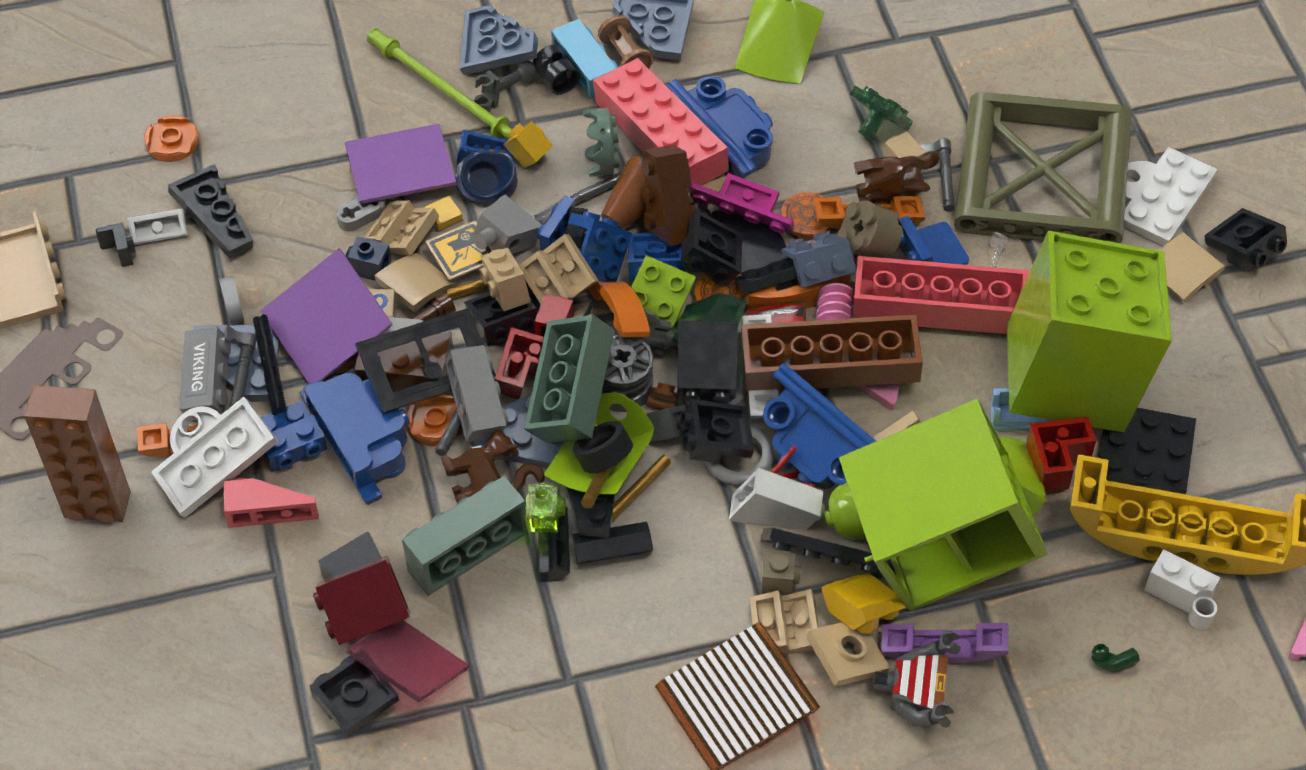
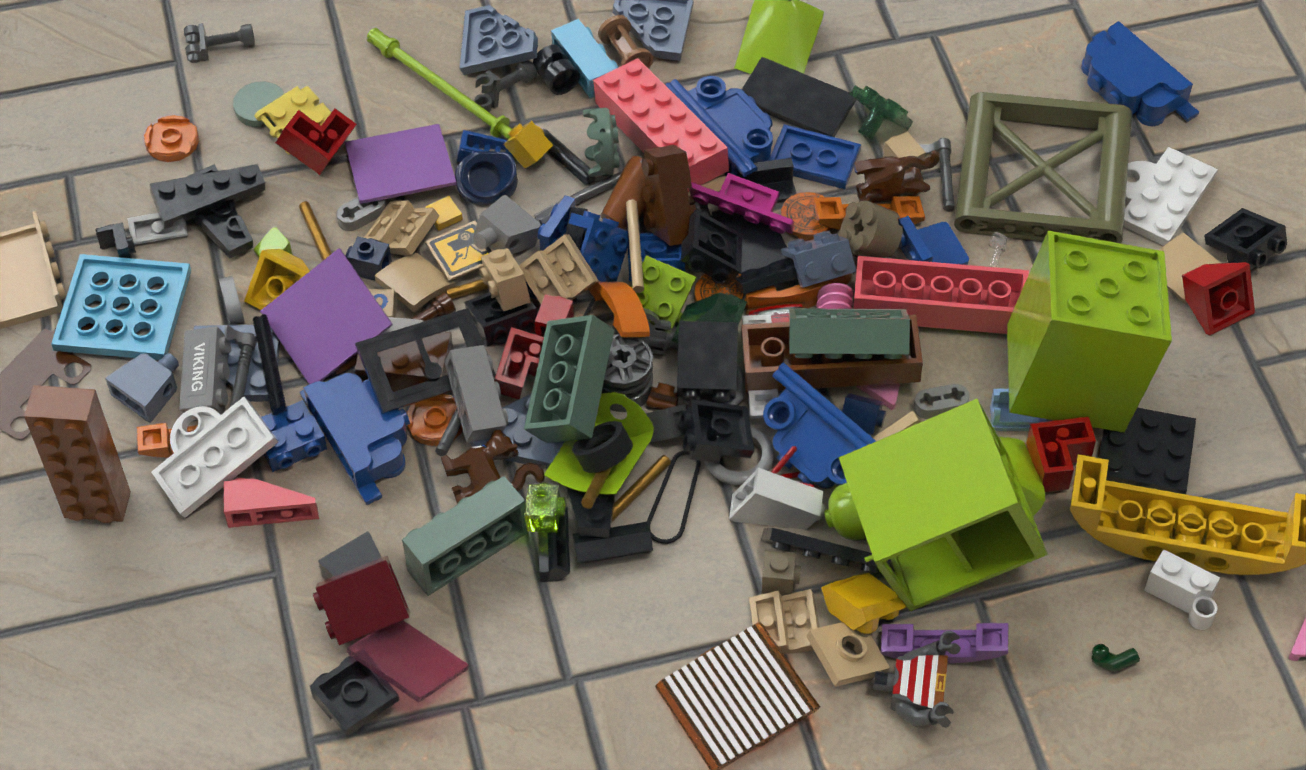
none -> medium azure piece [51,254,191,360]
none -> sand blue torso [105,353,179,423]
none -> wing [150,164,265,229]
none -> dark grey bar [184,23,255,63]
none -> sand green tile [233,81,285,127]
none -> yellow slope [244,248,310,310]
none -> light yellow plate [254,86,331,155]
none -> lime slope [254,227,293,257]
none -> red brick [275,108,357,175]
none -> pearl gold bar [299,201,332,260]
none -> black axle [542,129,596,185]
none -> tan bar [626,200,644,293]
none -> black piece [647,451,701,544]
none -> black panel [737,158,797,203]
none -> black tile [741,57,856,137]
none -> blue tile [769,124,861,189]
none -> sand green slope [789,308,910,359]
none -> dark blue brick [842,393,886,434]
none -> light grey beam [914,384,970,419]
none -> blue brick [1081,21,1199,126]
none -> red slope [1182,262,1255,336]

